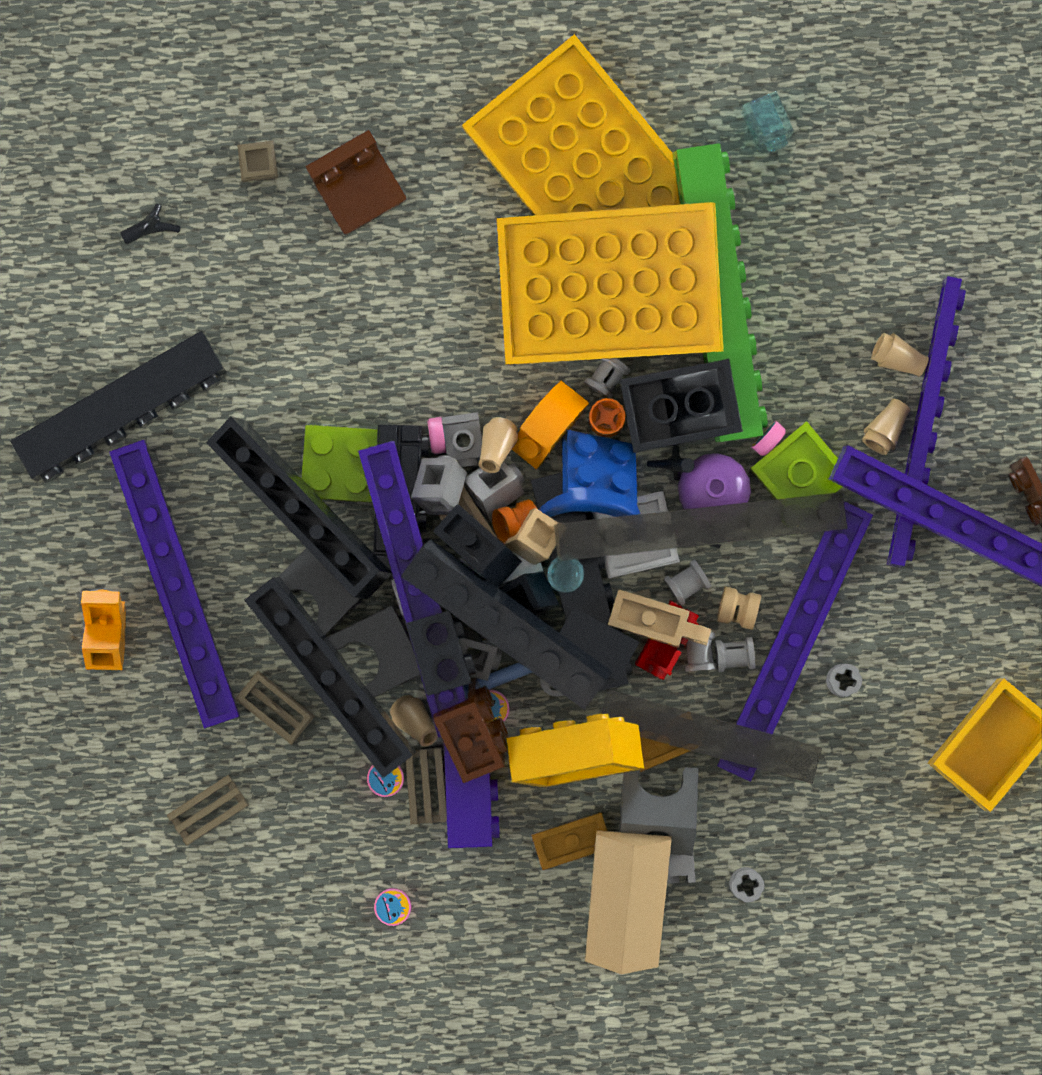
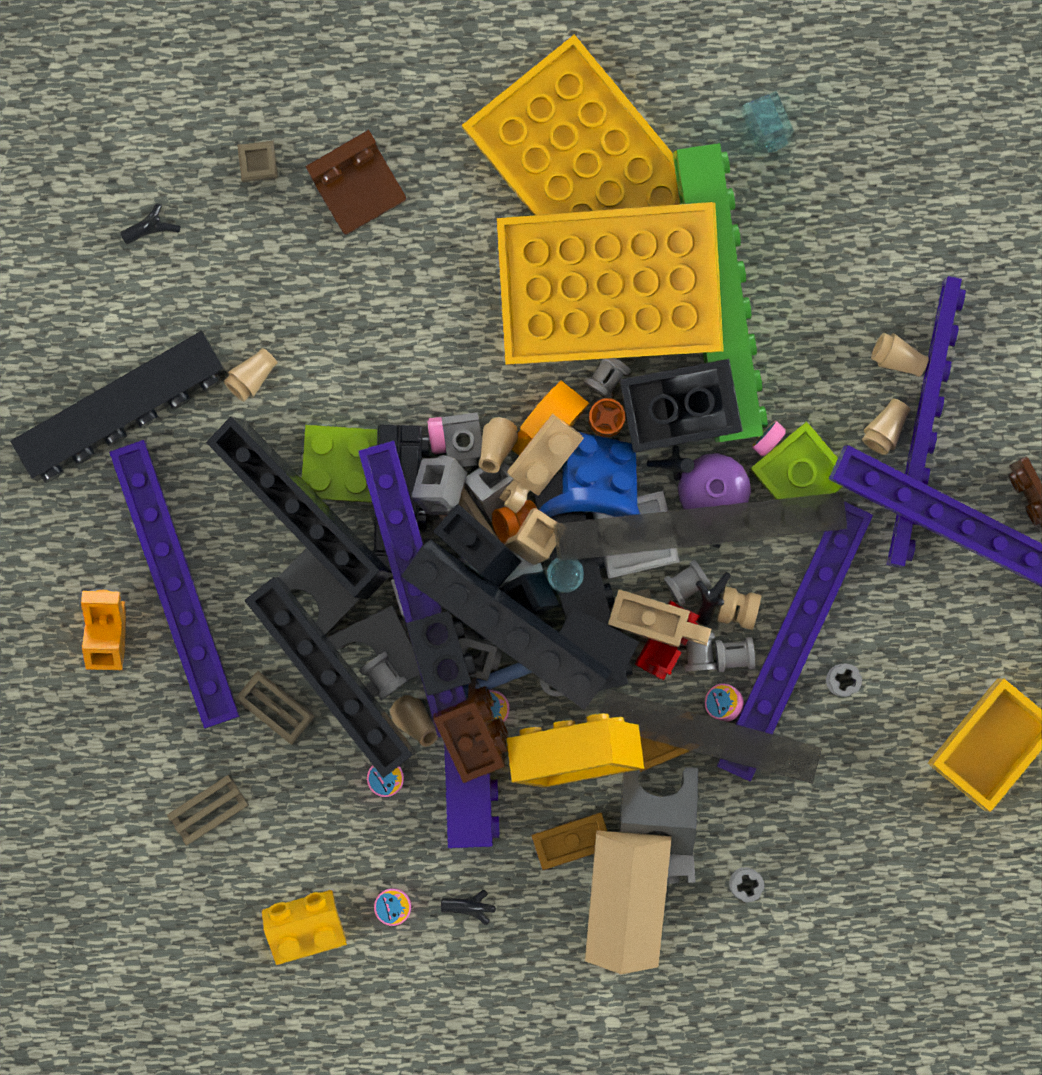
dark tan tile [406,748,447,825] -> none
none -> tan cone [223,348,277,402]
none -> yellow bracket [262,890,347,965]
none -> light grey bush [359,651,407,700]
none -> black bar [441,890,496,925]
none -> tan plate [499,414,584,513]
none -> black bar [696,572,731,625]
none -> tile [705,684,744,722]

